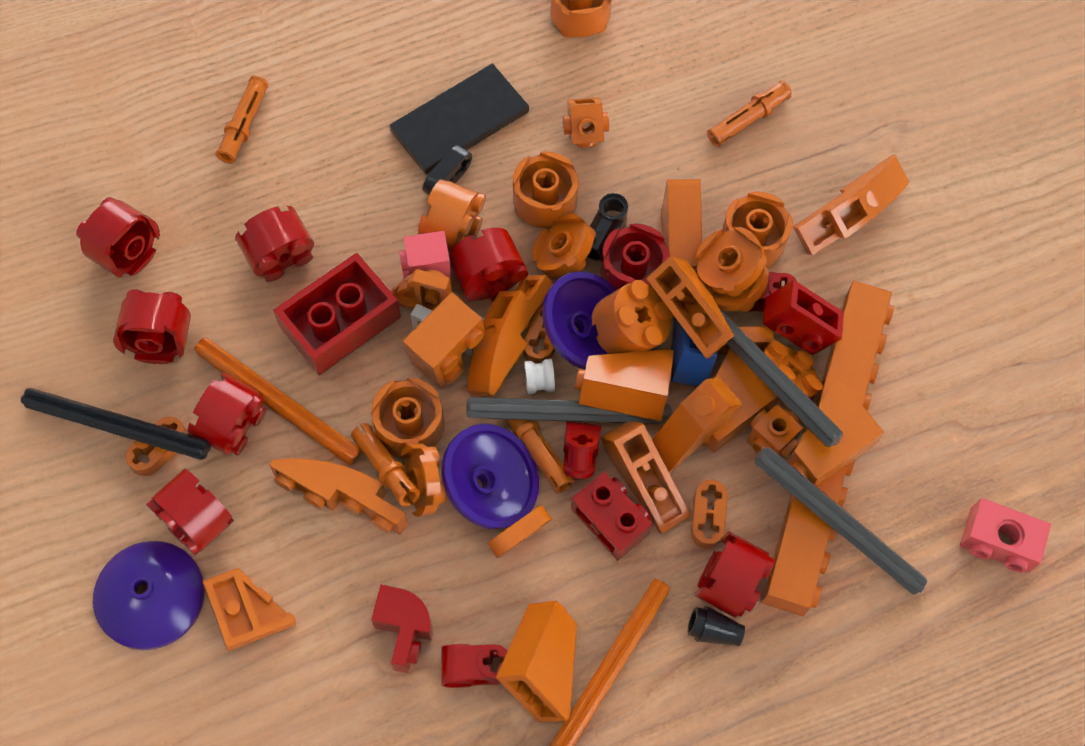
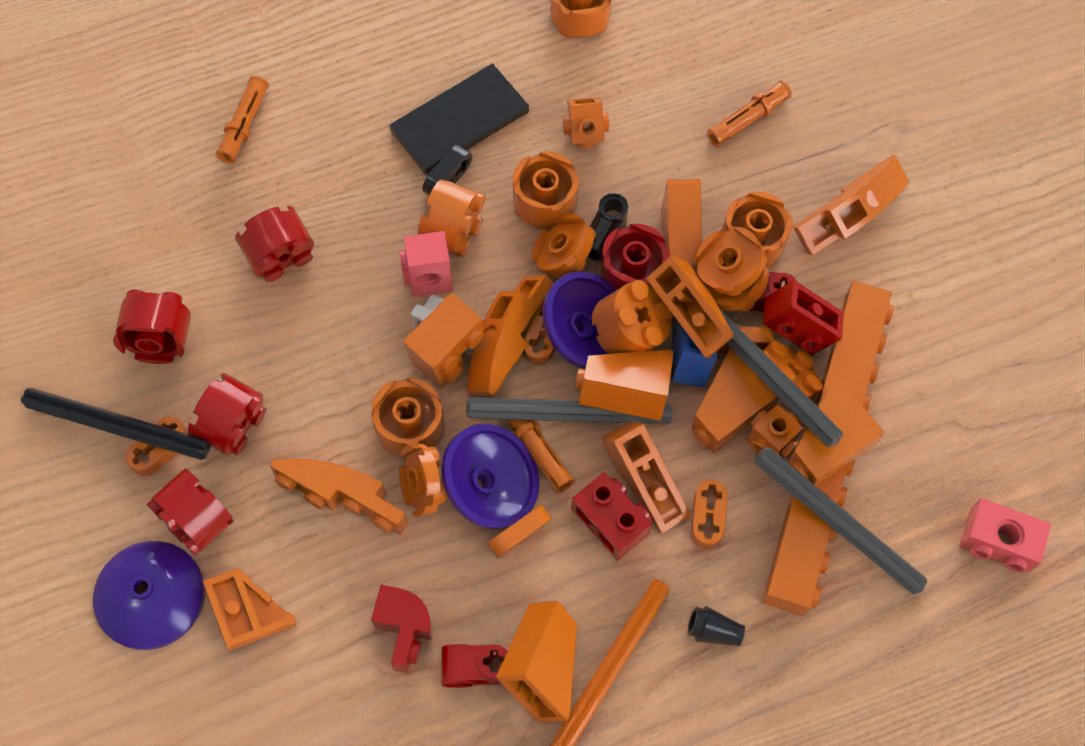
red brick [76,197,160,277] -> none
orange axle [194,337,361,465] -> none
red brick [273,253,401,375] -> none
orange pin [351,423,420,507] -> none
orange wing [391,269,452,311] -> none
red brick [449,227,529,302] -> none
white wheel [524,359,555,395] -> none
red piece [563,421,601,479] -> none
orange slope [652,378,743,474] -> none
red brick [694,531,775,618] -> none

